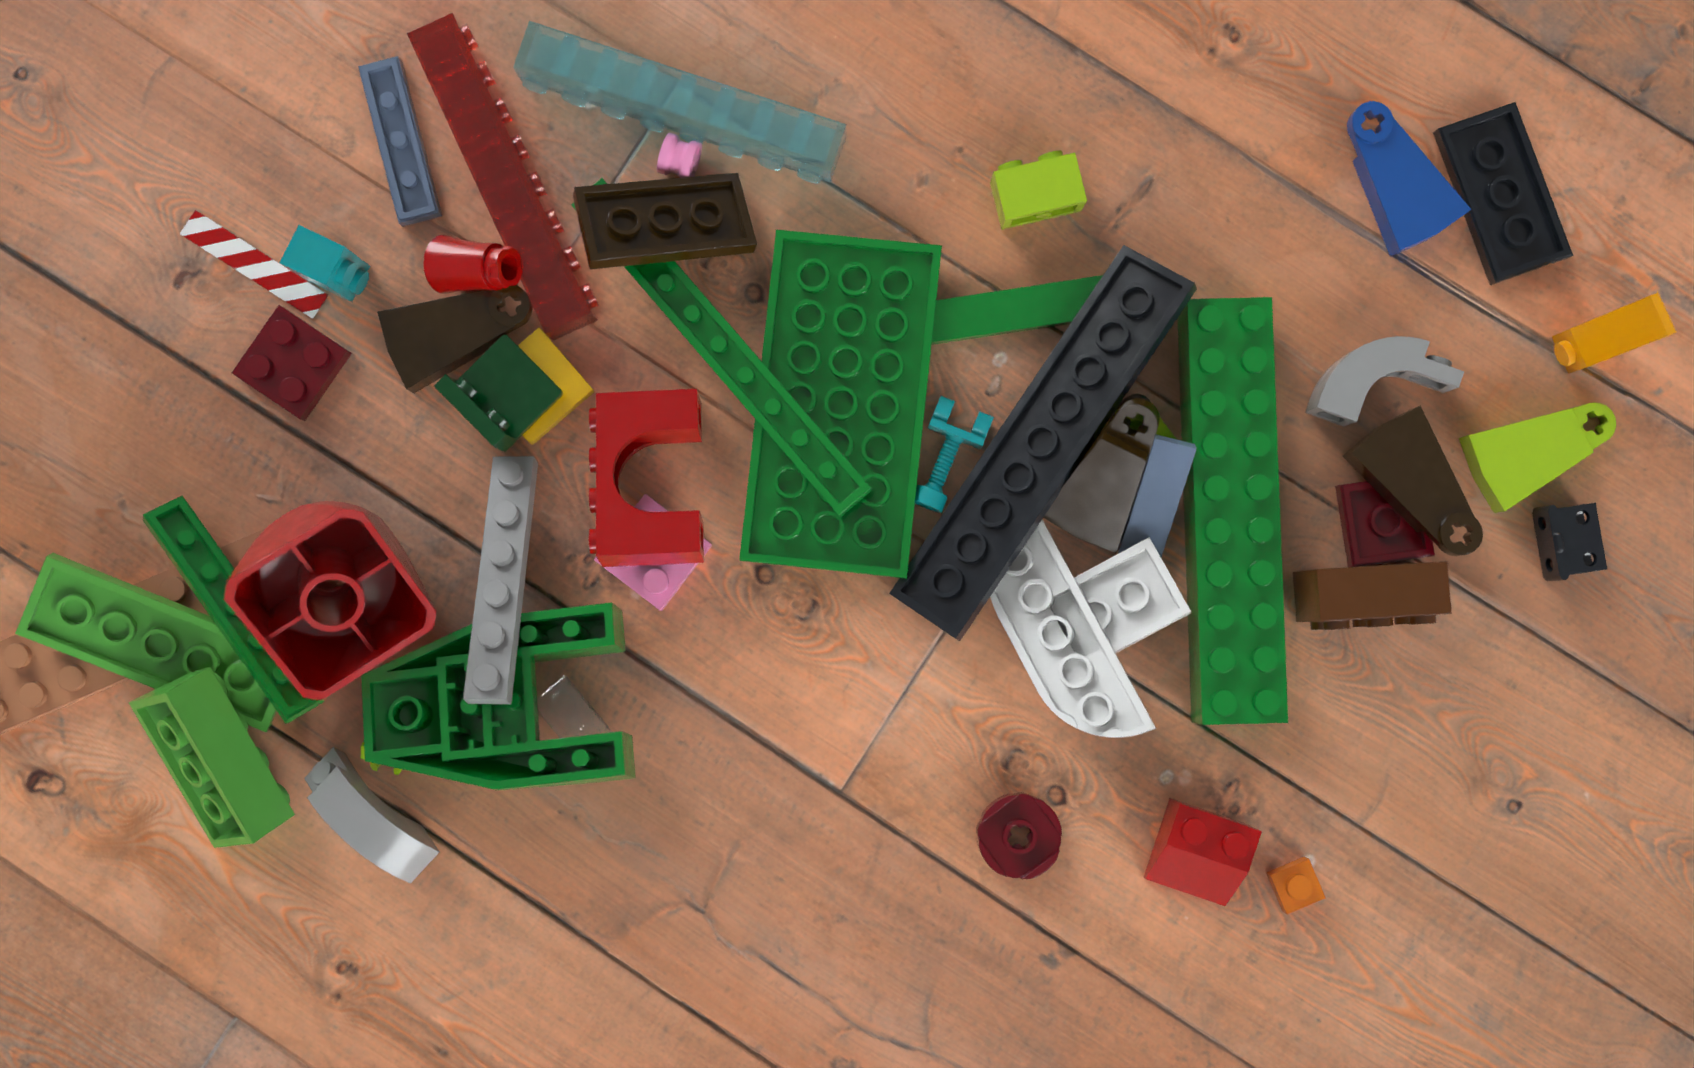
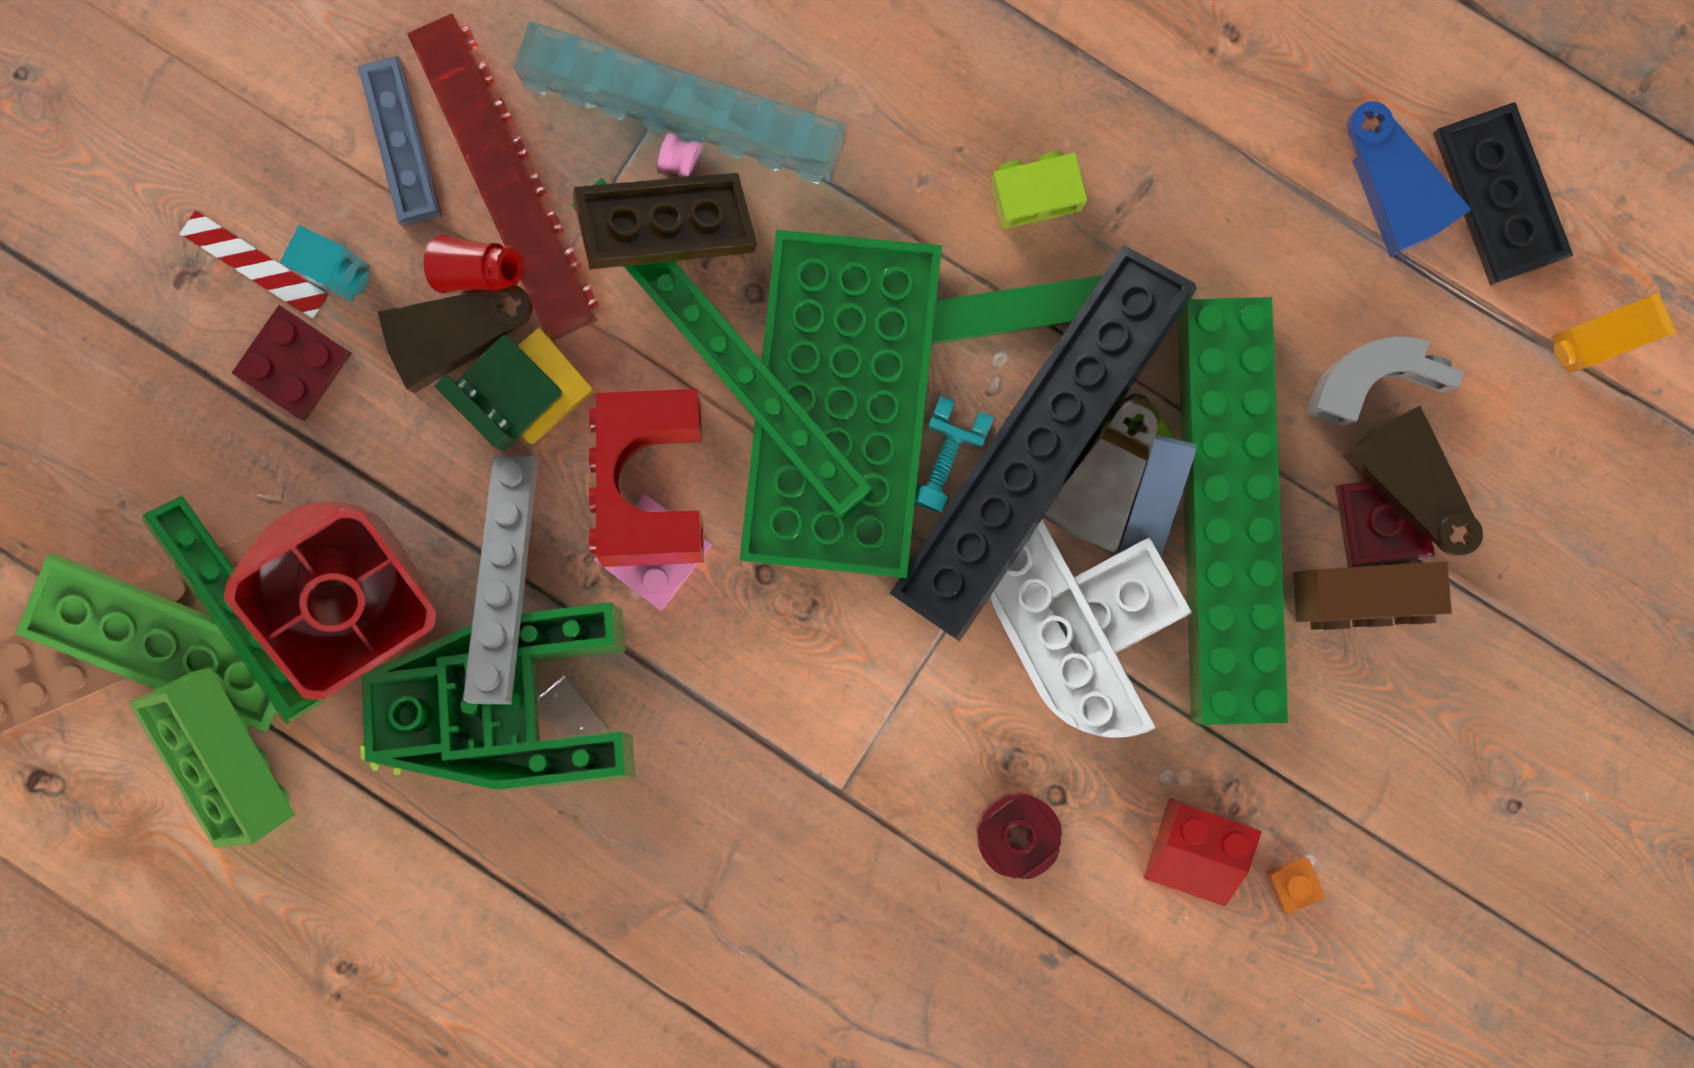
light grey arch [304,747,439,884] -> none
lime piece [1459,402,1616,513] -> none
black piece [1532,503,1607,581] -> none

